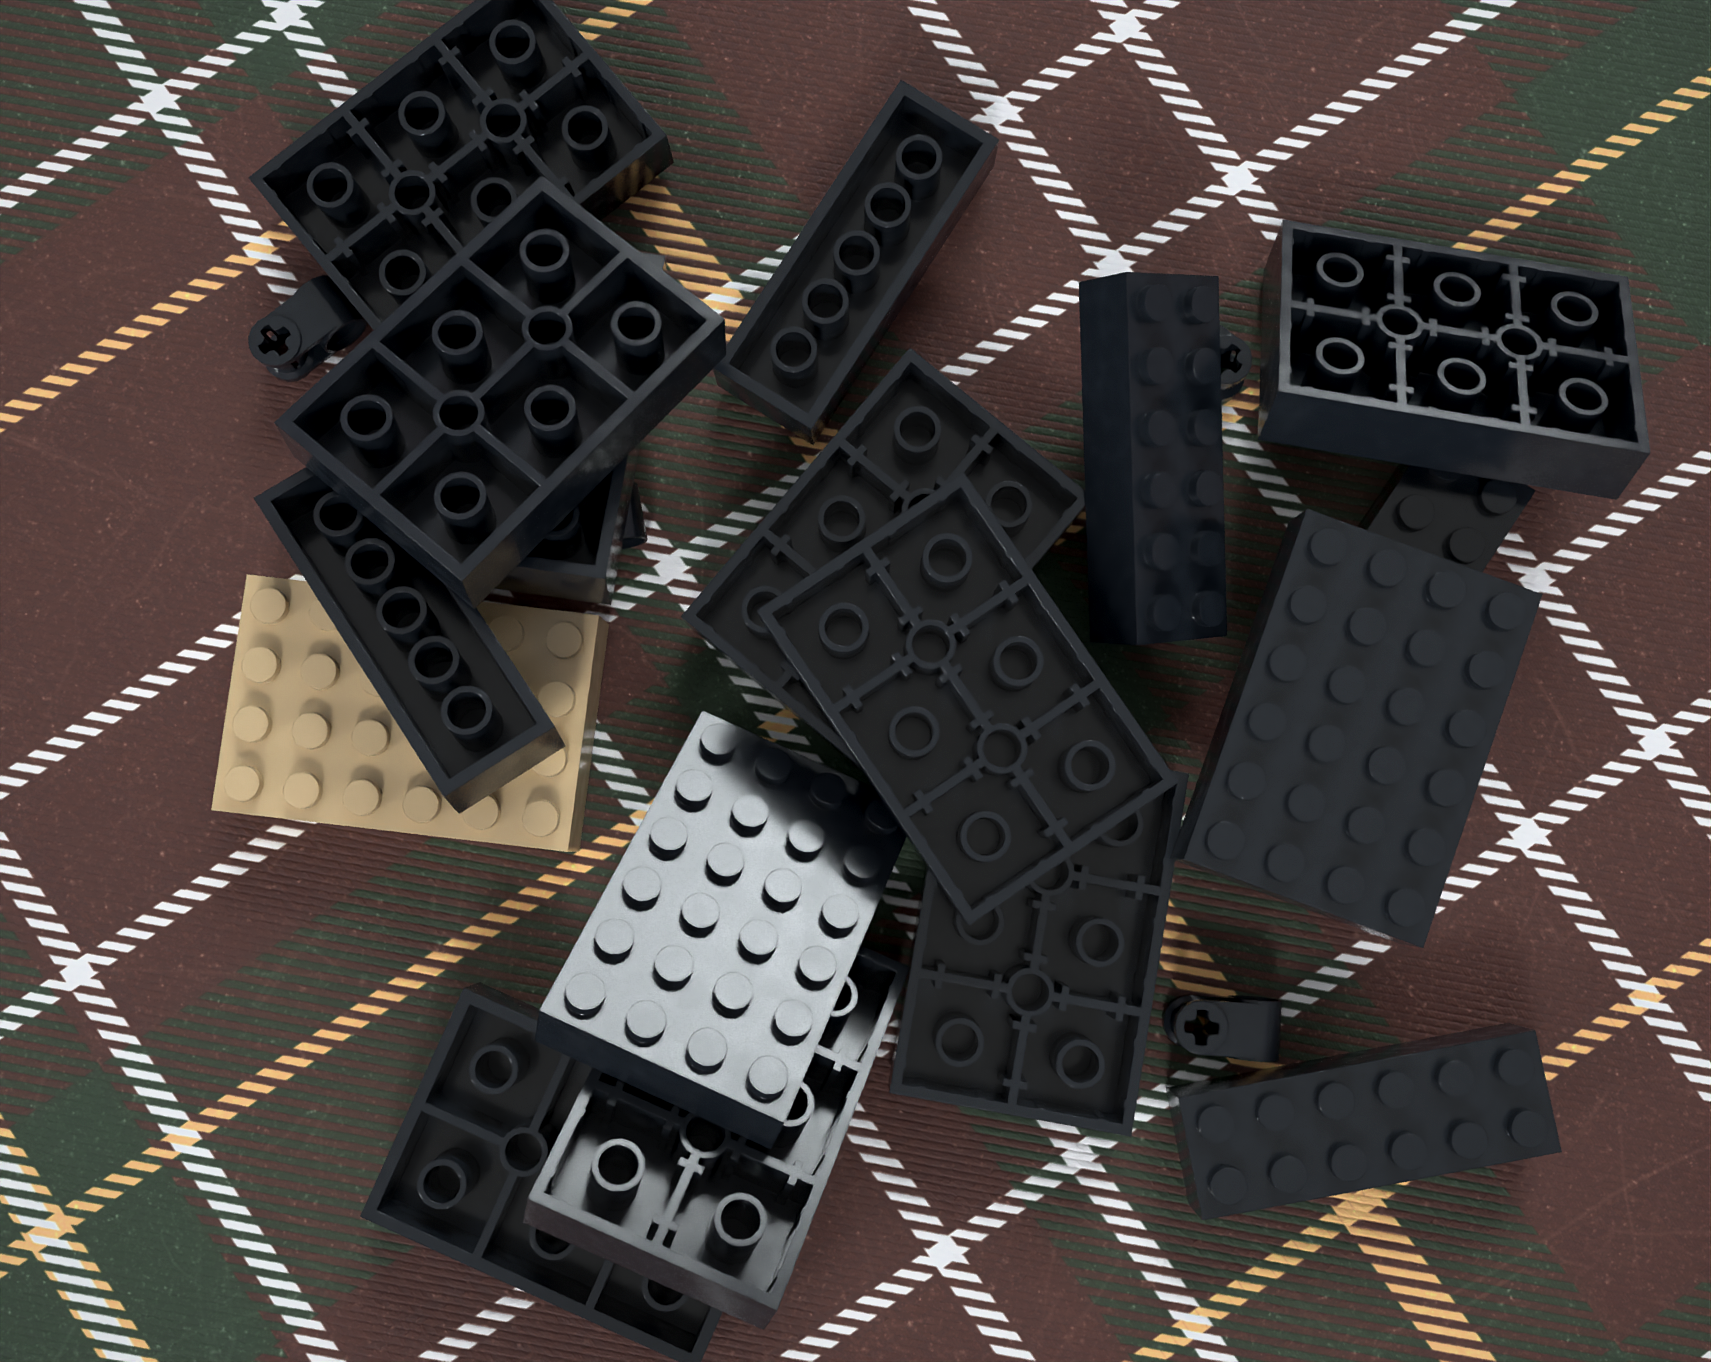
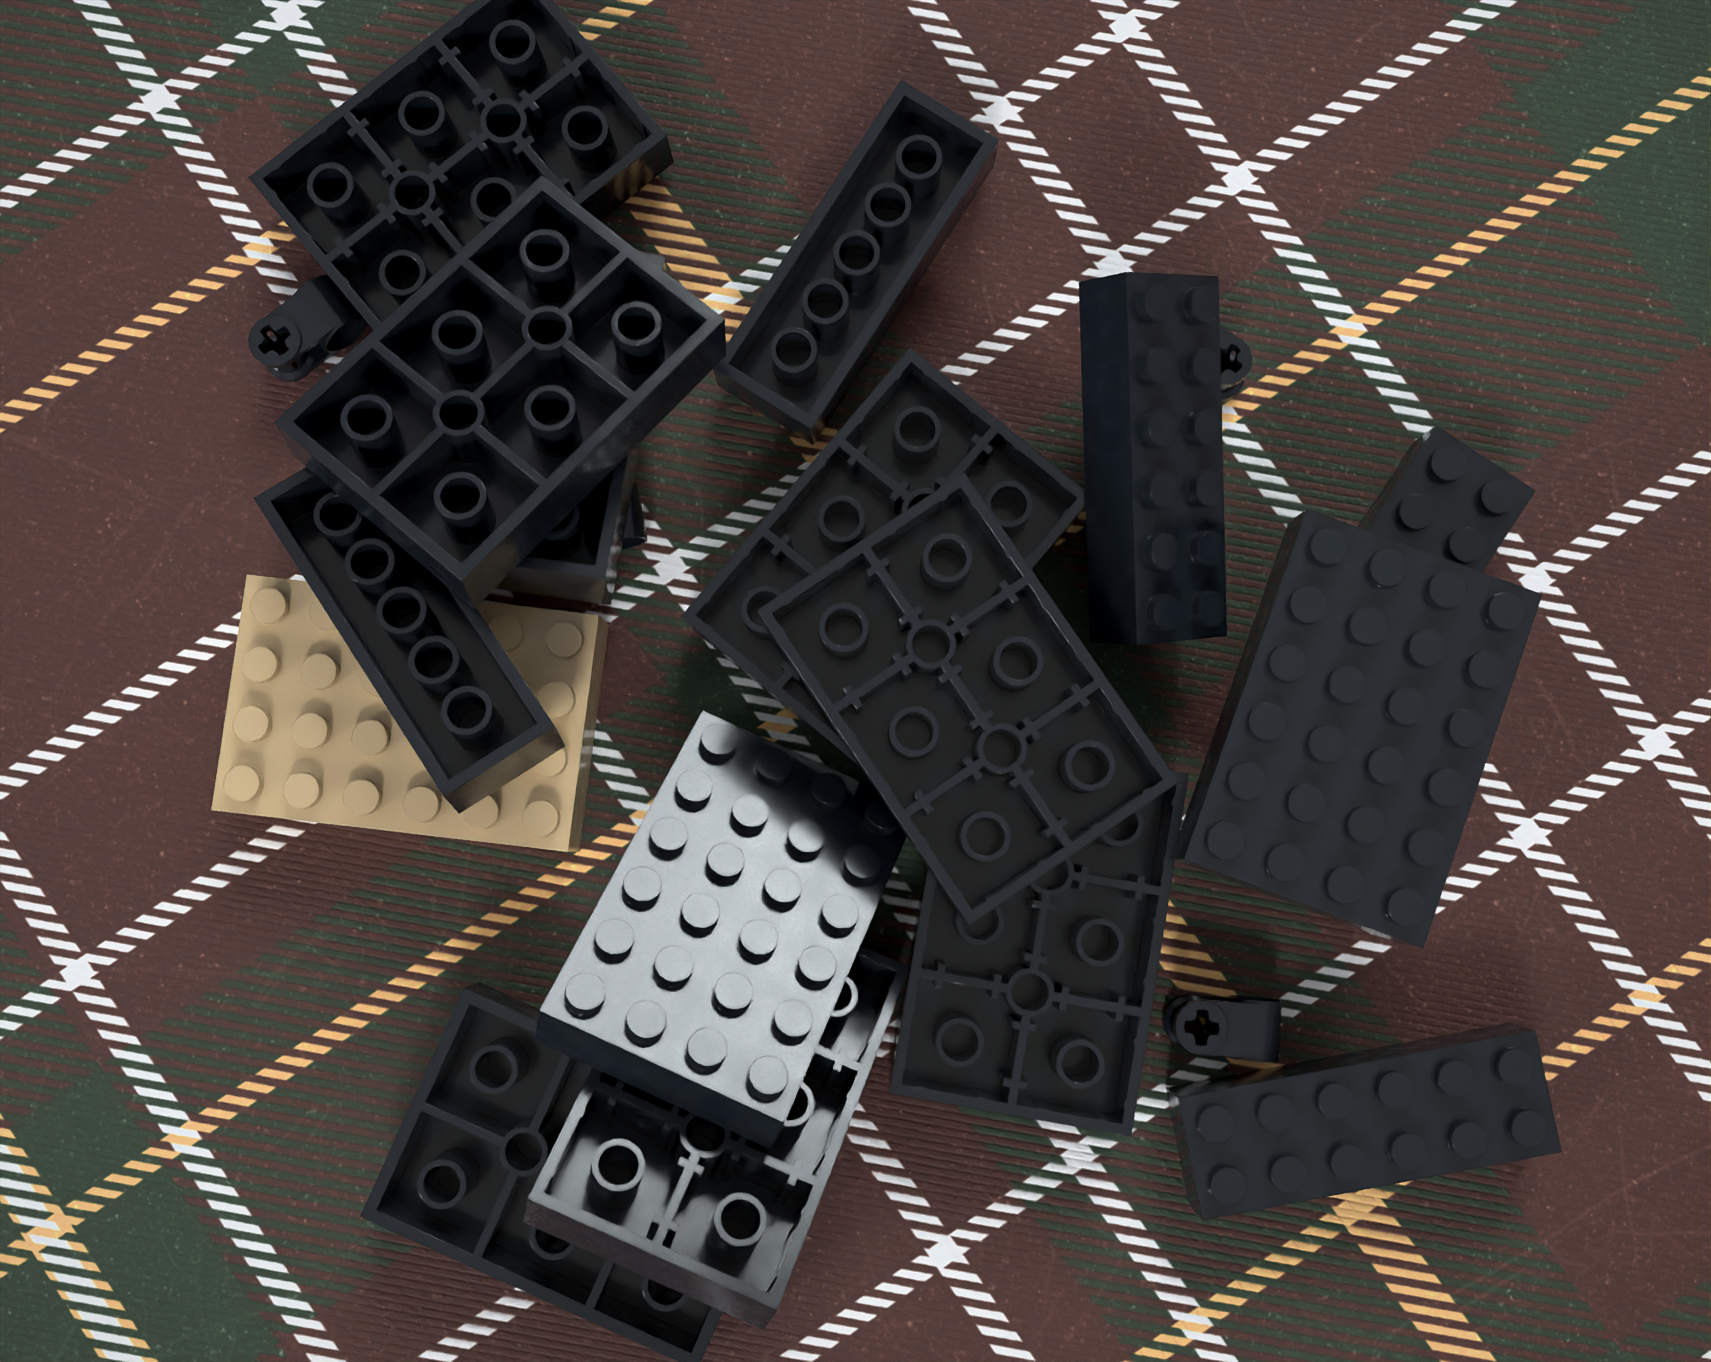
black brick [1258,220,1651,500] -> none

